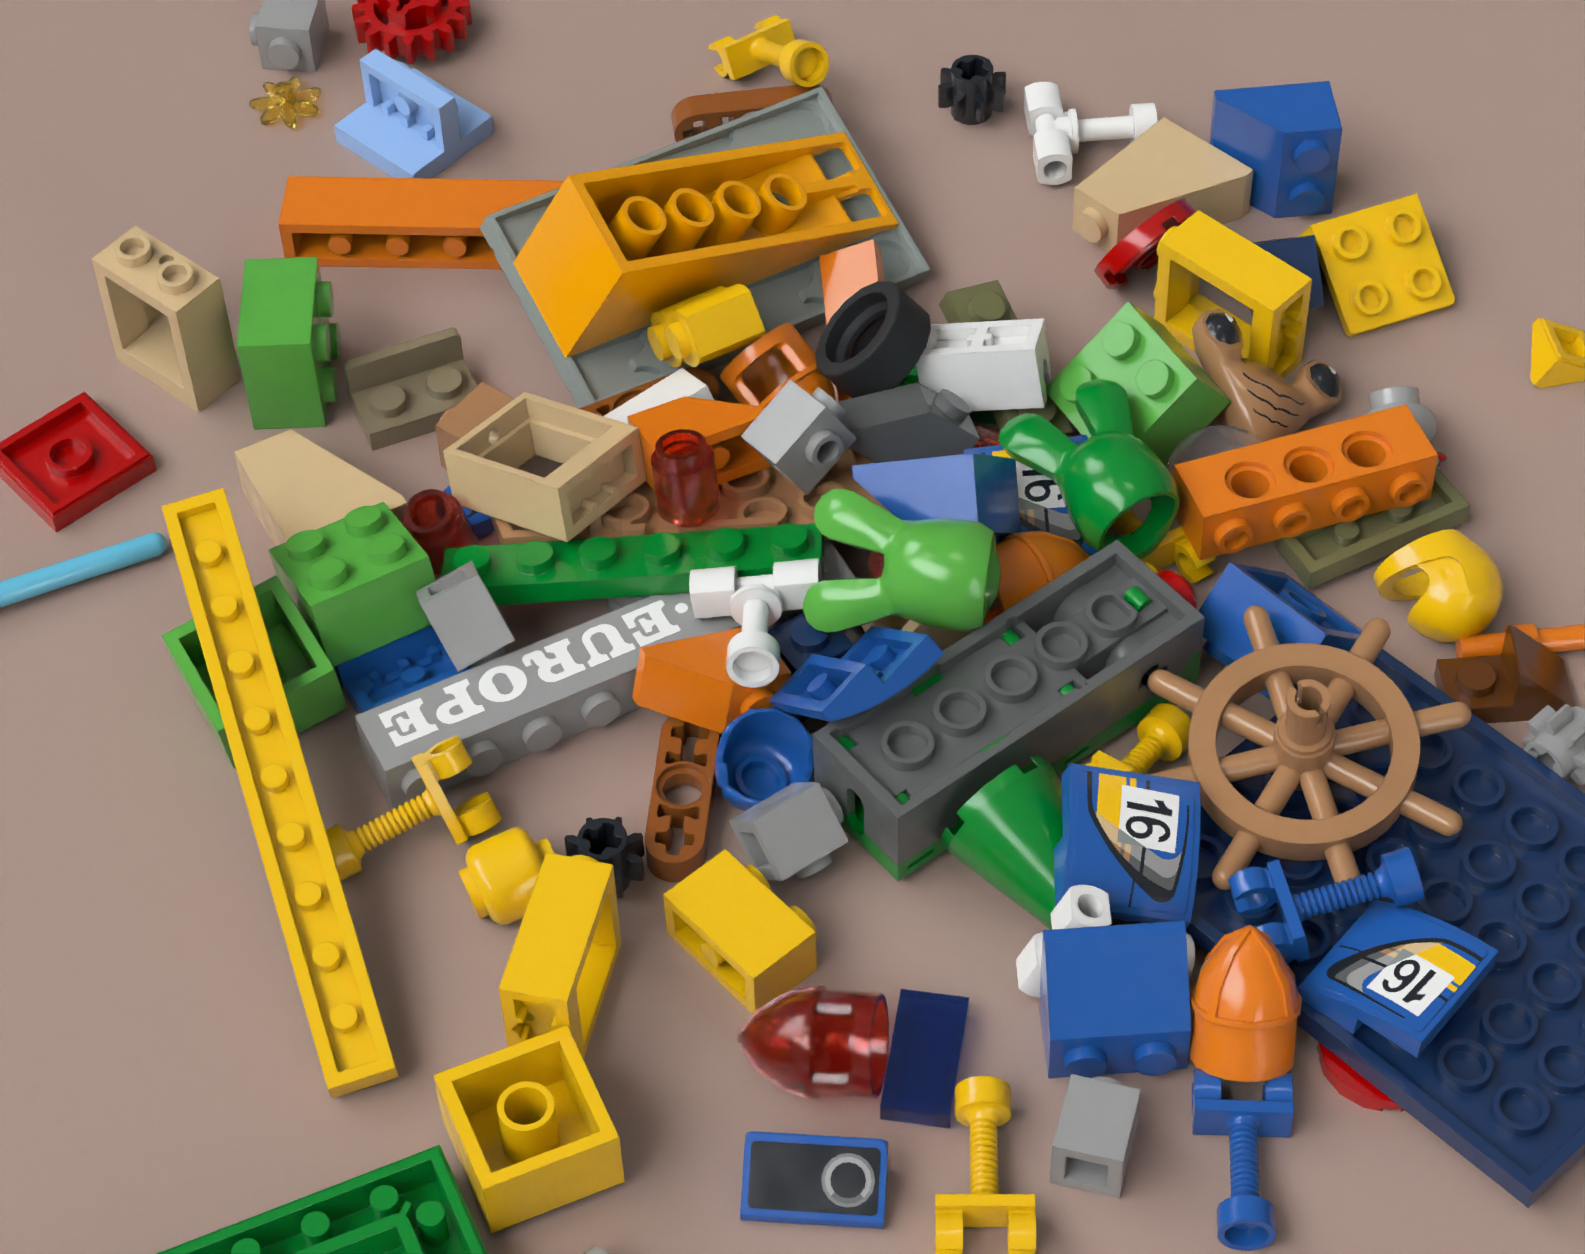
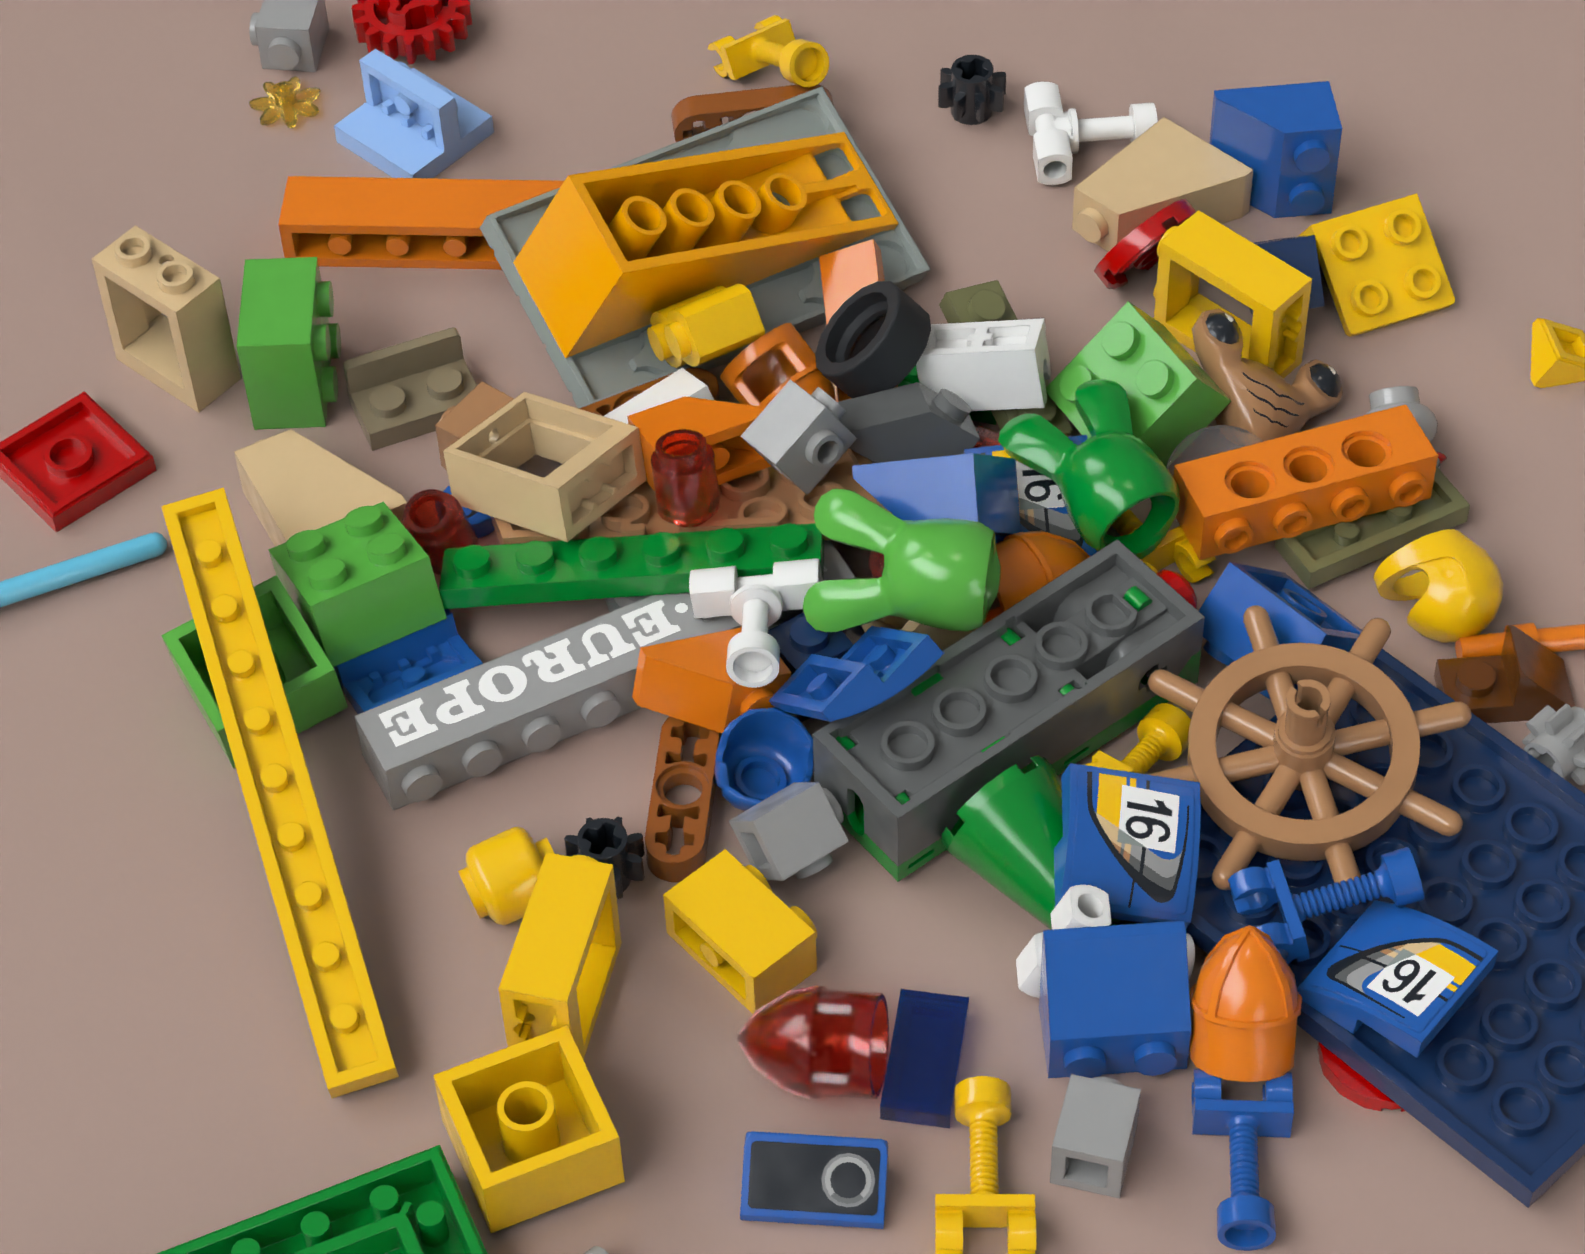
yellow bar [326,736,502,881] -> none
light grey brick [415,561,515,671] -> none

